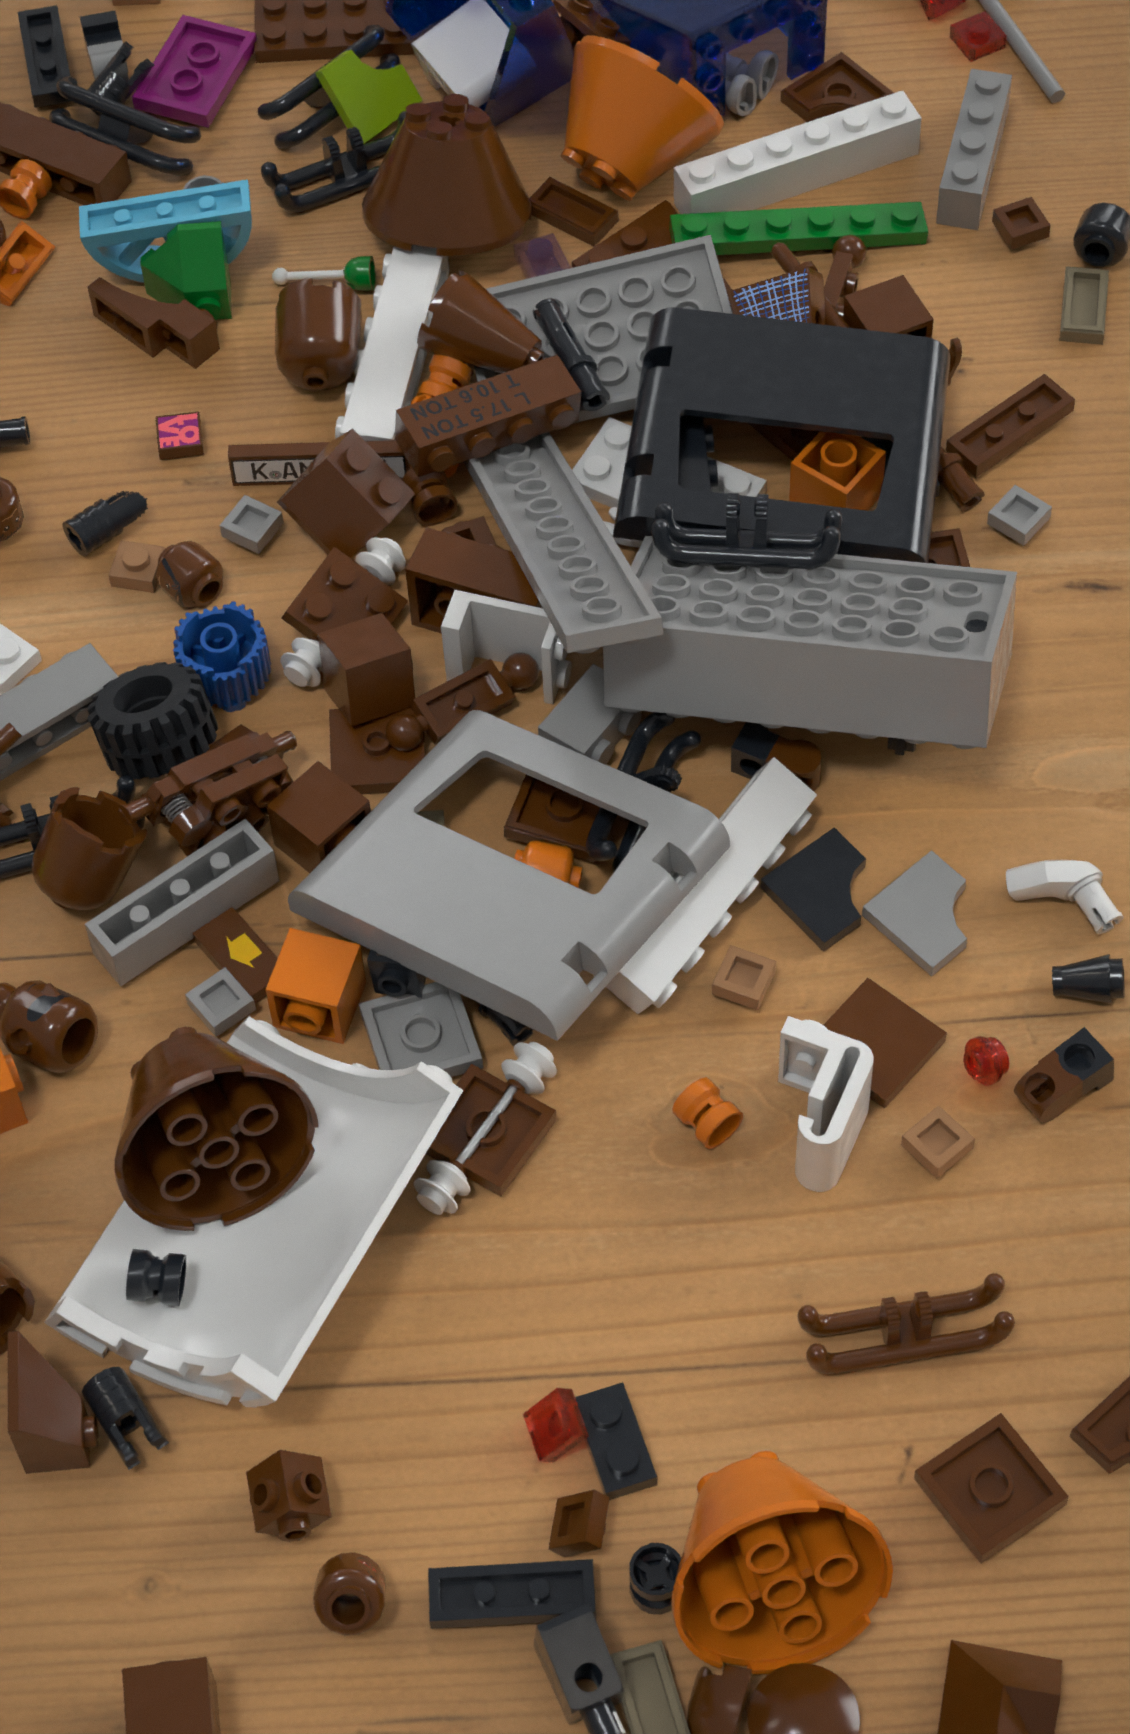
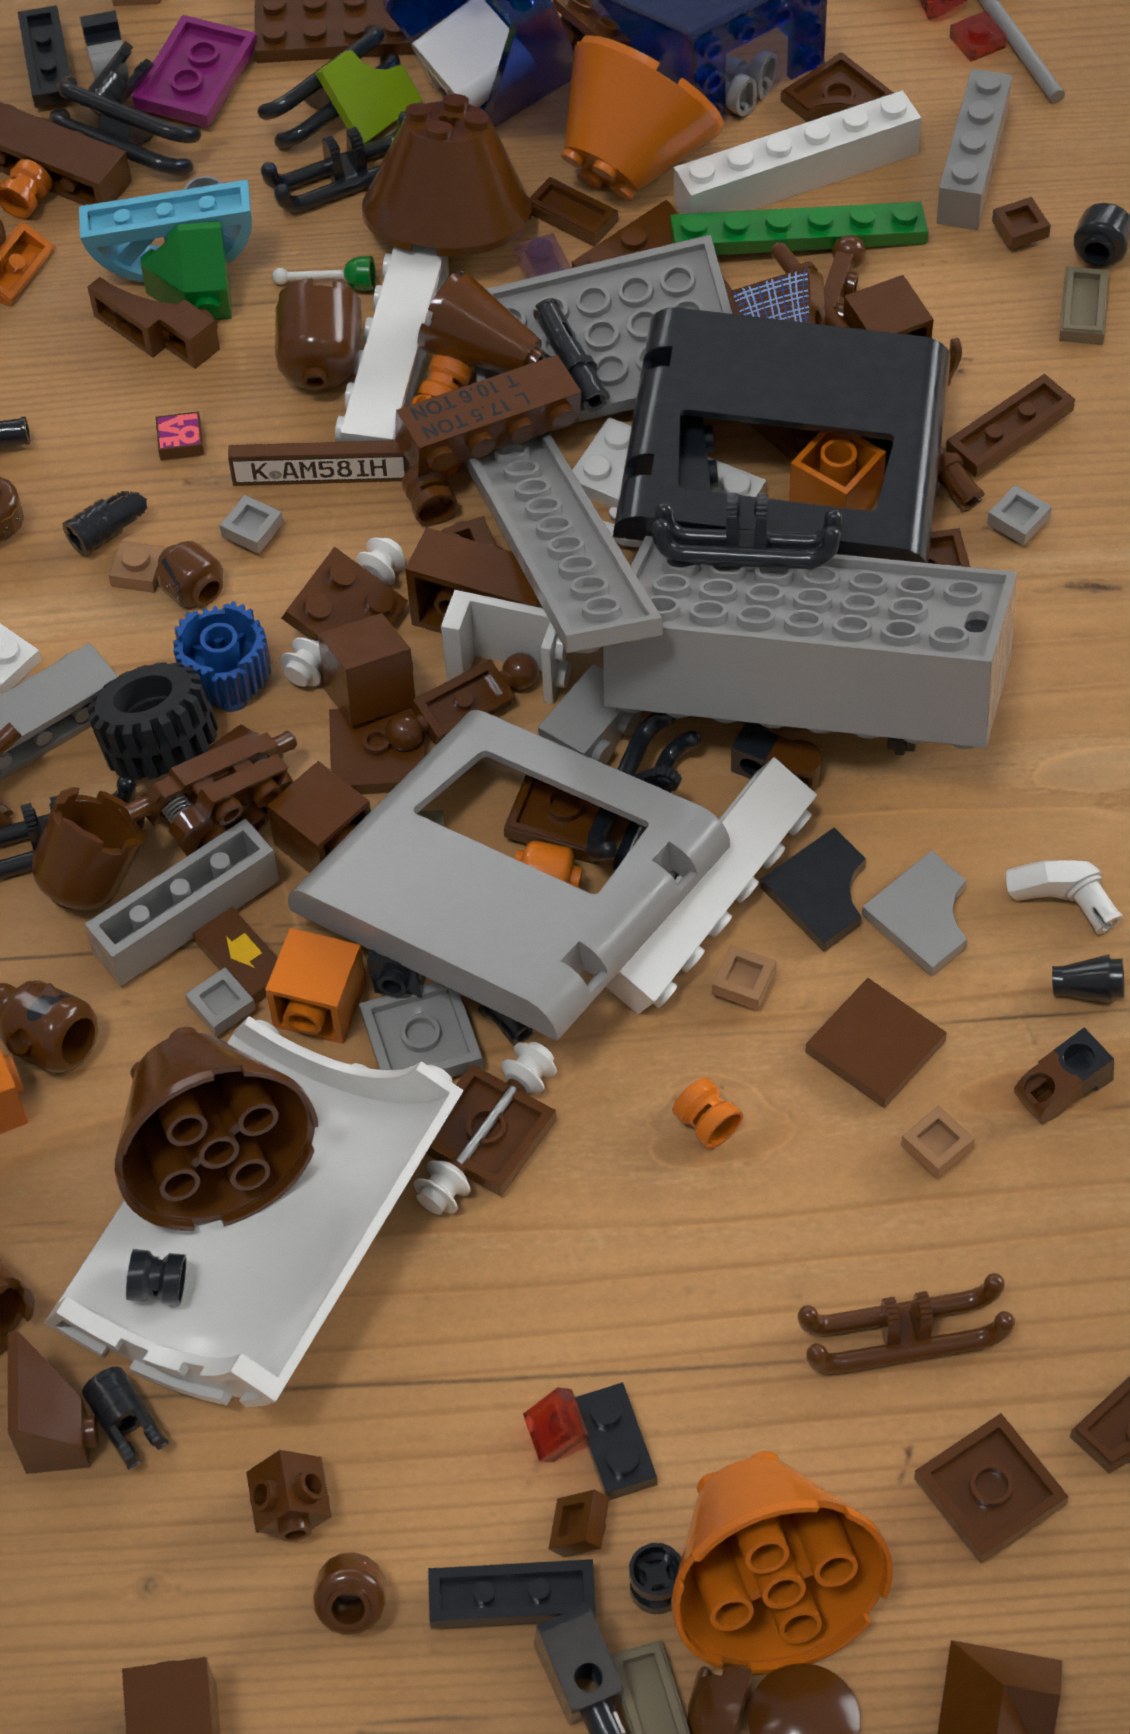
reddish brown slope [277,429,415,558] -> none
white piece [778,1016,874,1192] -> none
clear red plate [963,1036,1009,1086] -> none

